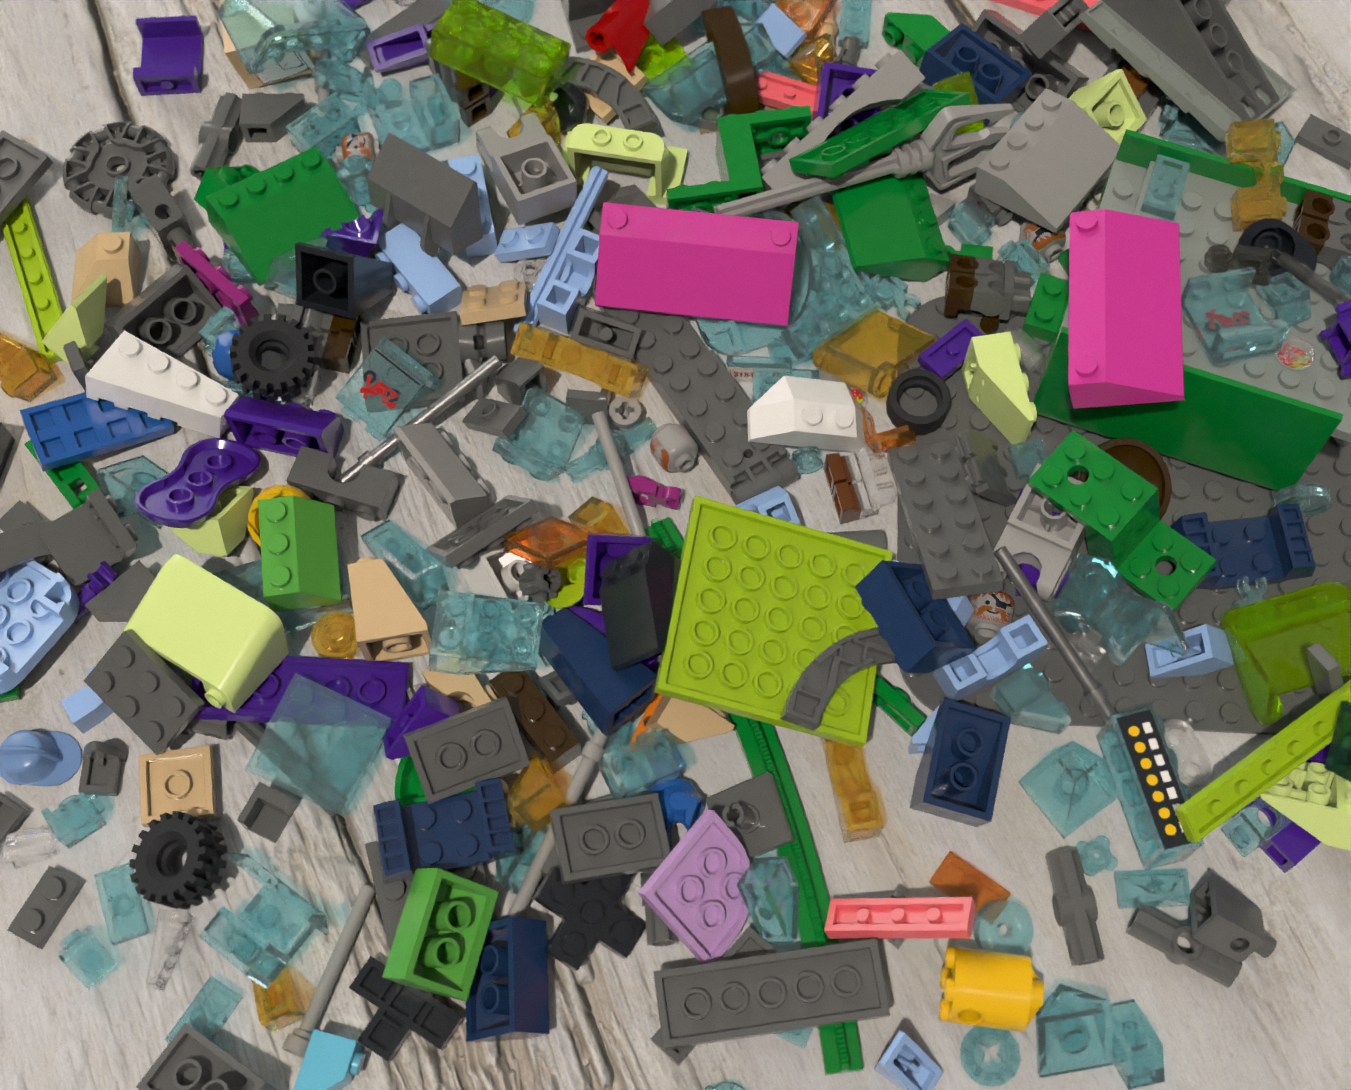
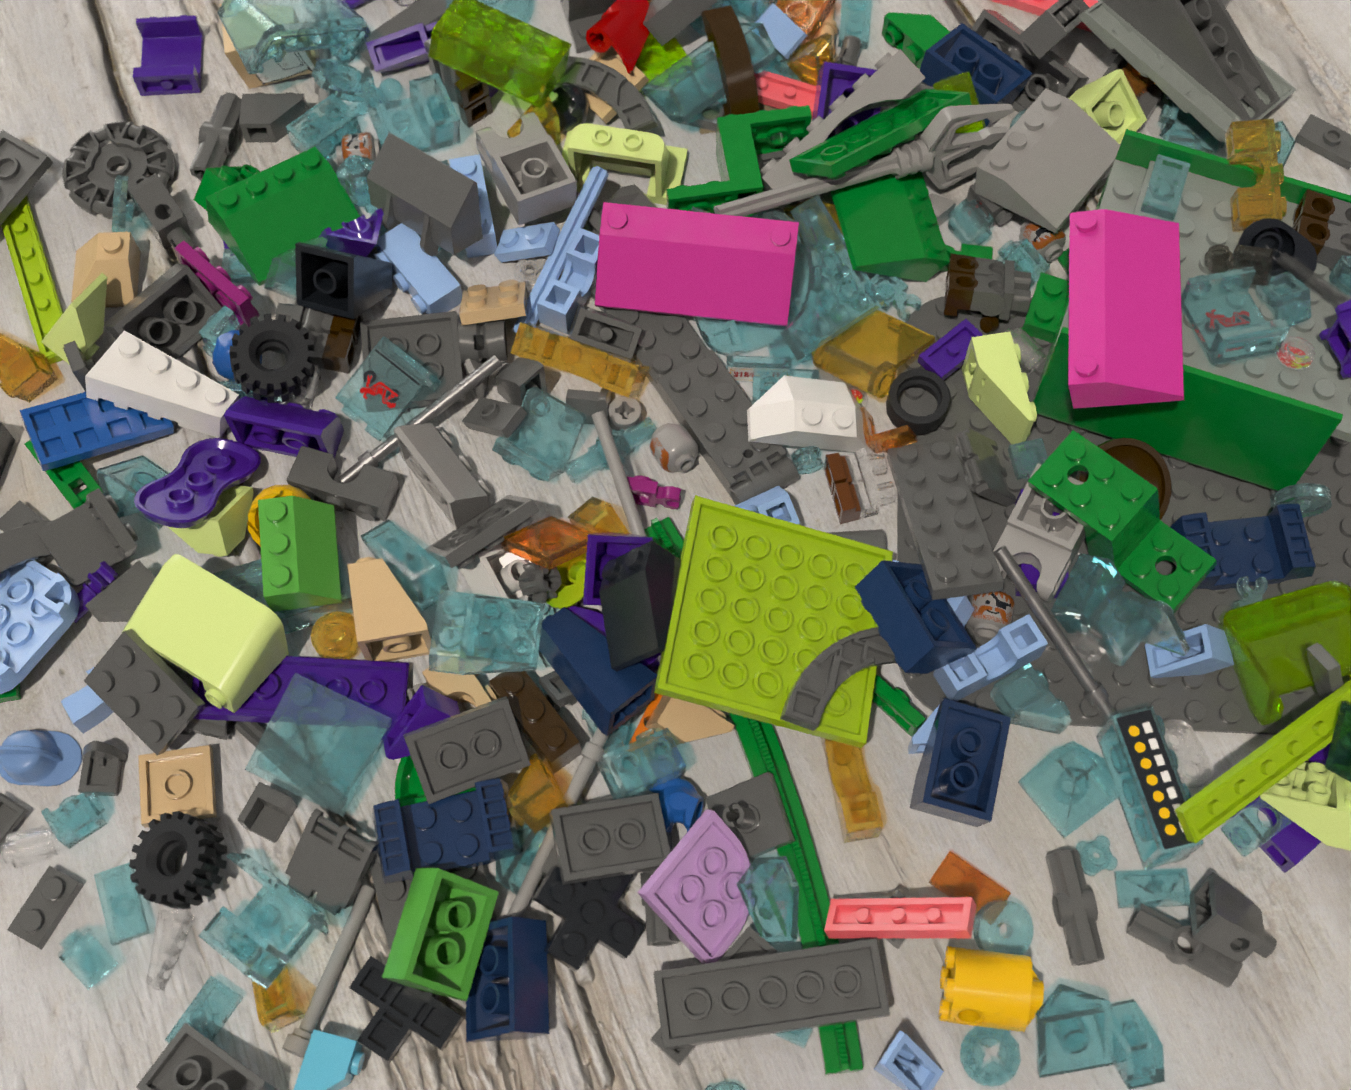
none -> dark grey plate [285,809,378,915]

